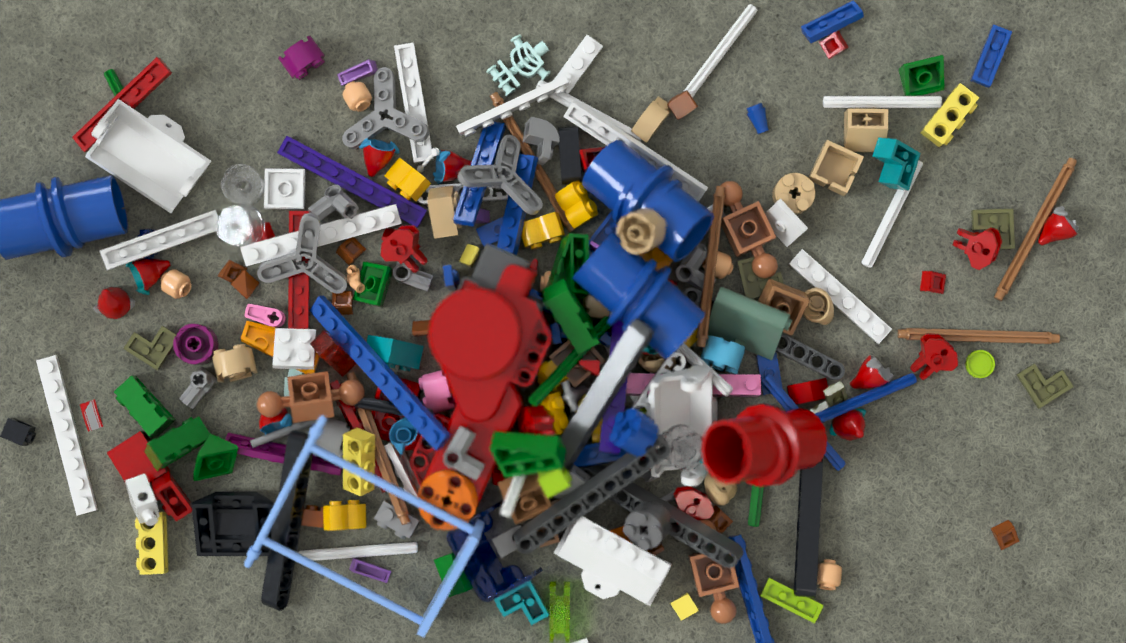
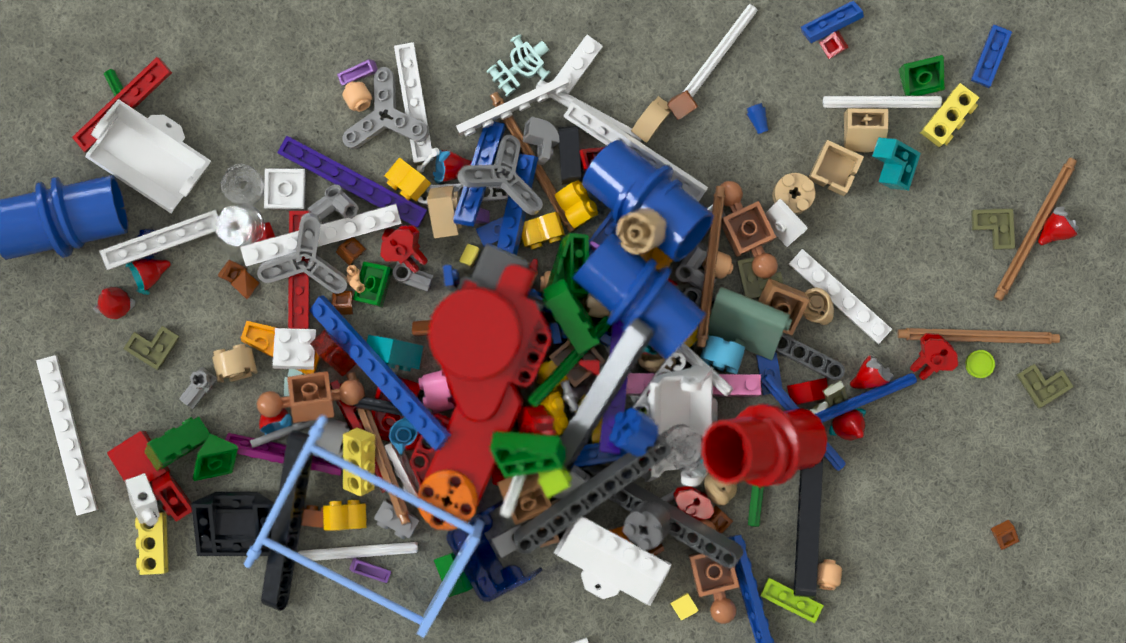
black brick [0,418,36,446] -> none
sticker [80,399,103,432] -> none
green wedge [114,375,176,436] -> none
light nougat head [160,269,192,299] -> none
magenta brick [173,324,219,365] -> none
bright pink piece [245,304,286,328] -> none
magenta brick [278,36,325,80] -> none
red hat [359,138,399,177] -> none
light grey piece [443,425,485,480] -> none
teal brick [494,577,549,625] -> none
clear neon green piece [549,581,570,643] -> none
white axle [862,160,923,268] -> none
red slope [920,271,946,294] -> none
red hinge [952,227,1003,270] -> none

